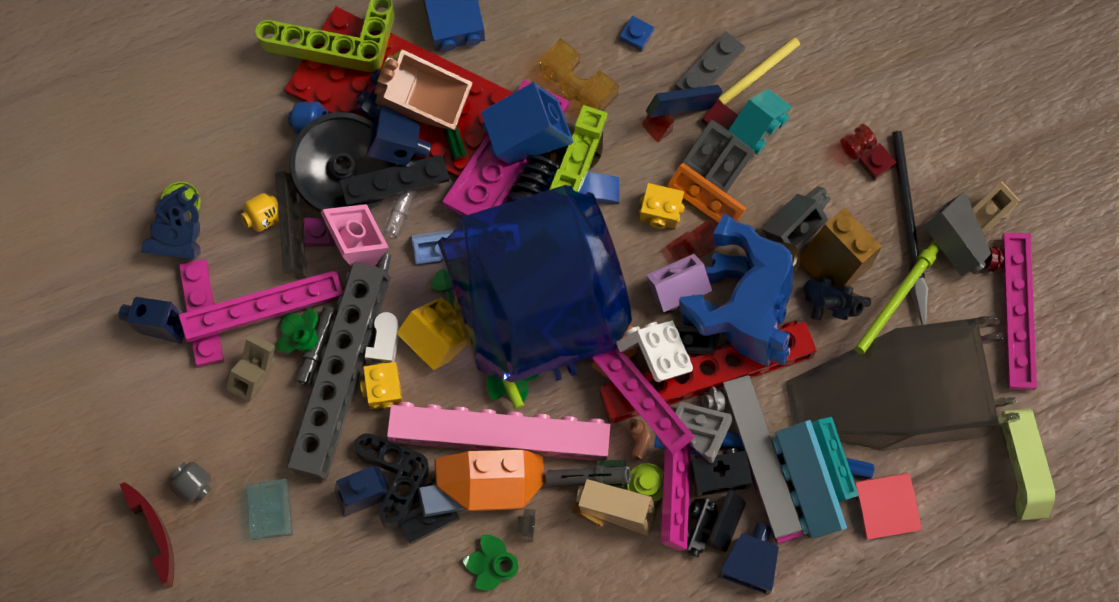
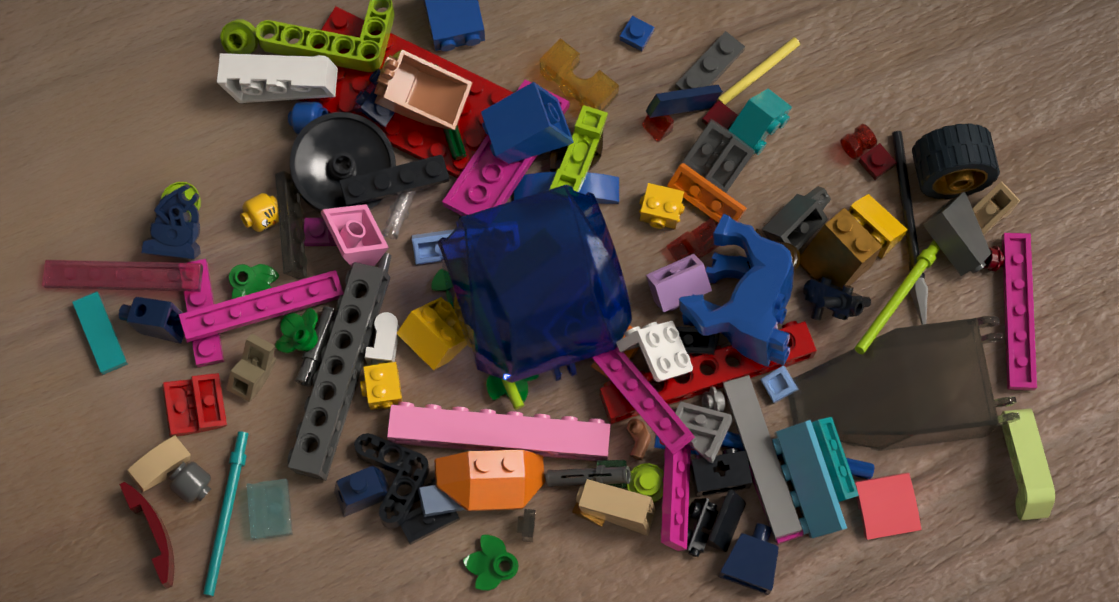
dark blue torso [367,105,431,166] -> none
black piece [507,155,559,214] -> none
none -> clear pink tile [42,260,203,292]
none -> teal tile [72,291,128,375]
none -> tan slope [127,435,191,492]
none -> red slope [162,373,227,437]
none -> teal bar [203,431,249,597]
none -> white wedge [217,53,338,103]
none -> lime plate [220,19,259,54]
none -> green plate [229,264,279,299]
none -> light blue tile [760,366,799,403]
none -> yellow slope [849,194,908,259]
none -> black wheel [912,123,1000,199]

